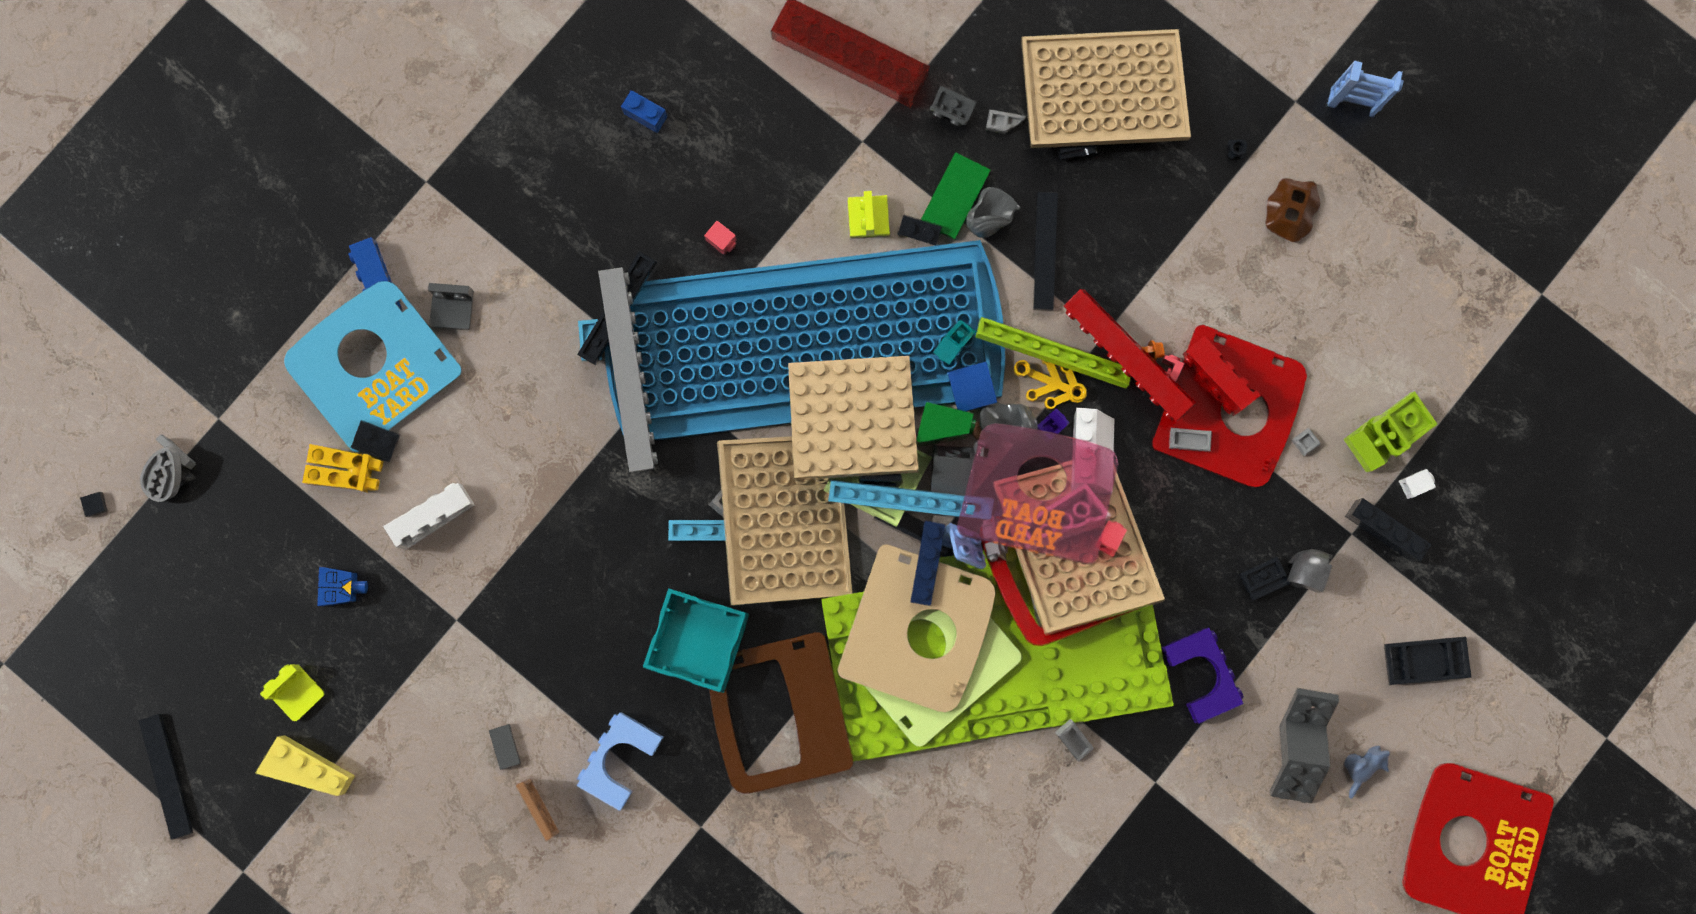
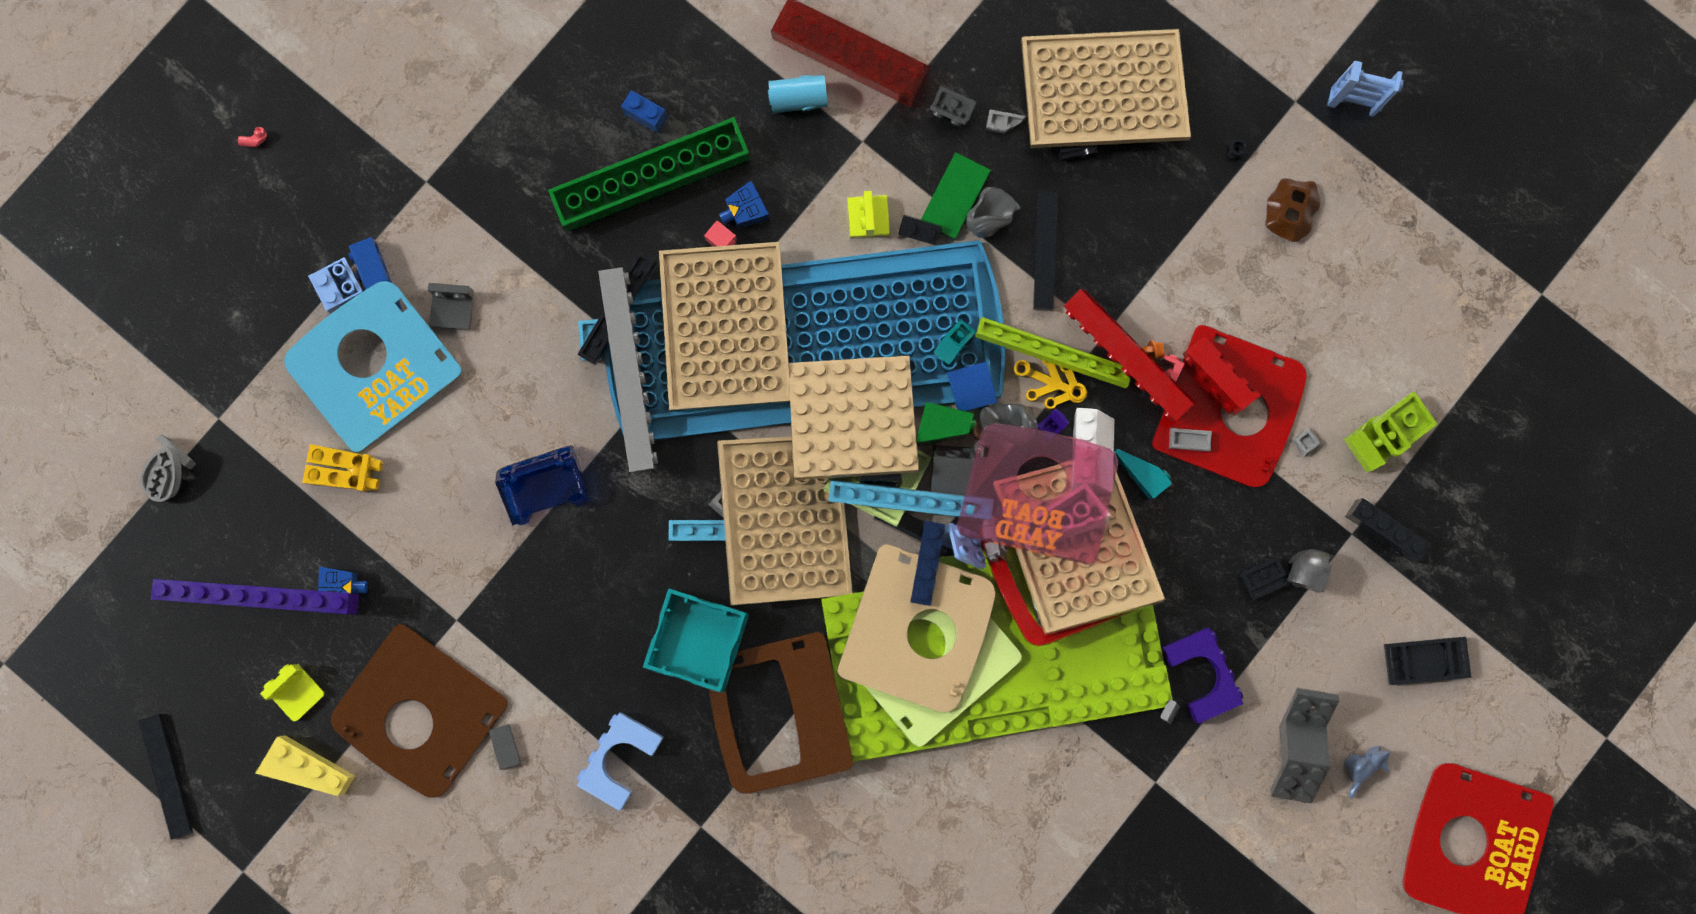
black tile [80,492,108,517] -> none
black plate [350,420,401,462] -> none
white wedge [383,483,475,550] -> none
medium nougat tile [516,779,560,841] -> none
light grey tile [1055,719,1094,762] -> none
coral brick [1095,520,1127,557] -> none
white brick [1399,469,1436,499] -> none
none -> dark purple brick [151,579,359,615]
none -> coral arm [238,127,267,147]
none -> light blue slope [308,257,363,314]
none -> reddish brown door [331,624,508,798]
none -> clear blue windscreen [495,445,590,526]
none -> green brick [548,117,750,232]
none -> tan plate [659,242,790,411]
none -> blue torso [719,181,769,228]
none -> medium azure piece [768,75,828,114]
none -> teal slope [1113,449,1172,500]
none -> light grey tile [1160,700,1180,724]

